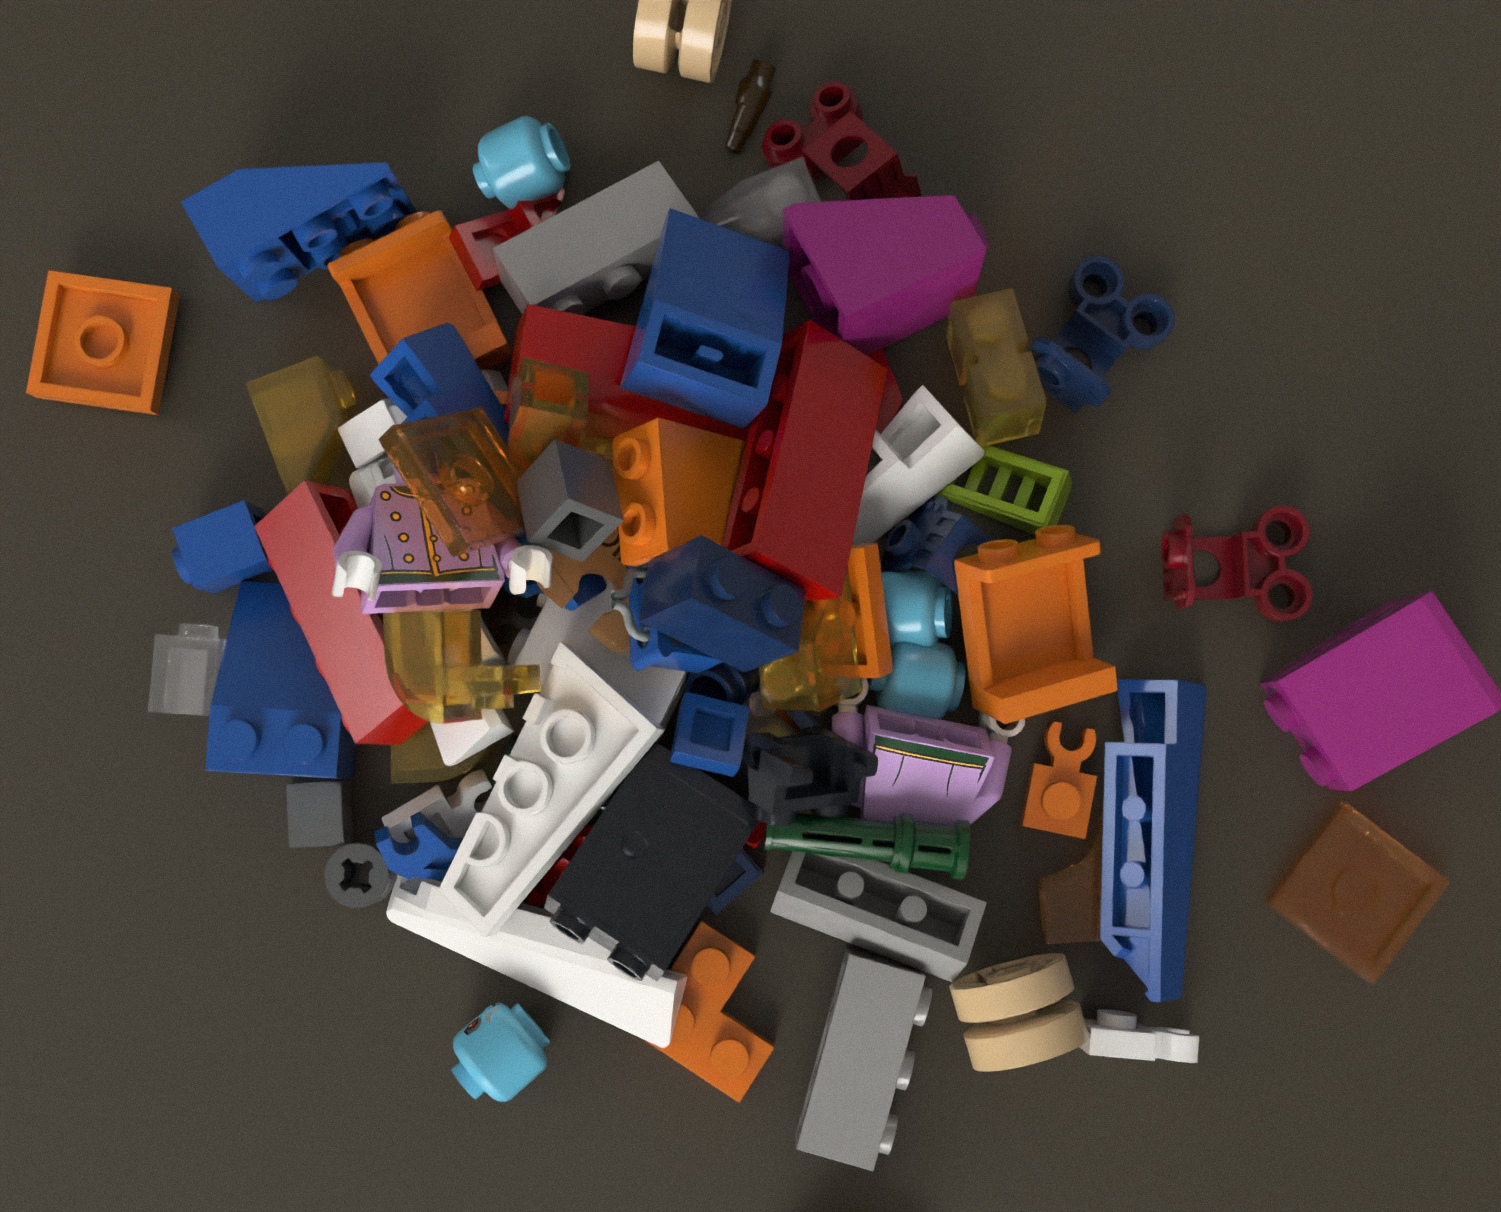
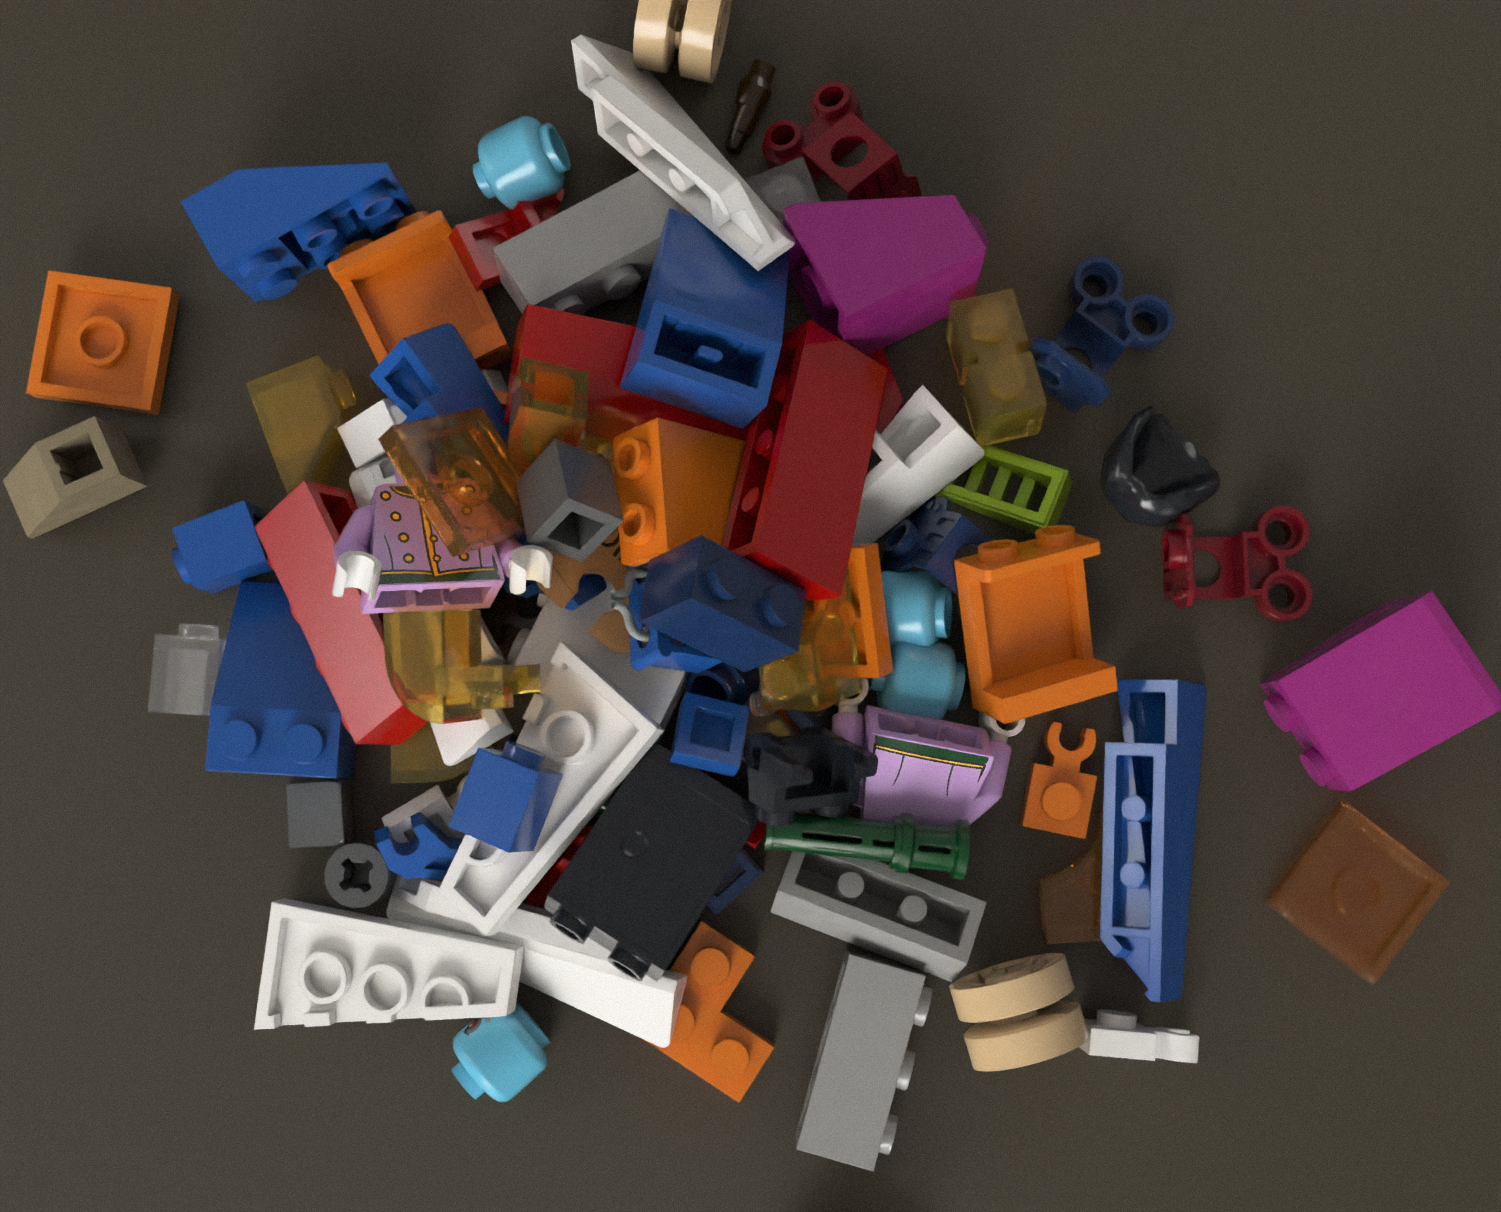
none -> dark tan slope [3,416,147,539]
none -> white wing [254,898,524,1030]
none -> blue brick [448,741,563,853]
none -> white wedge [571,35,795,271]
none -> black hair [1100,406,1221,528]

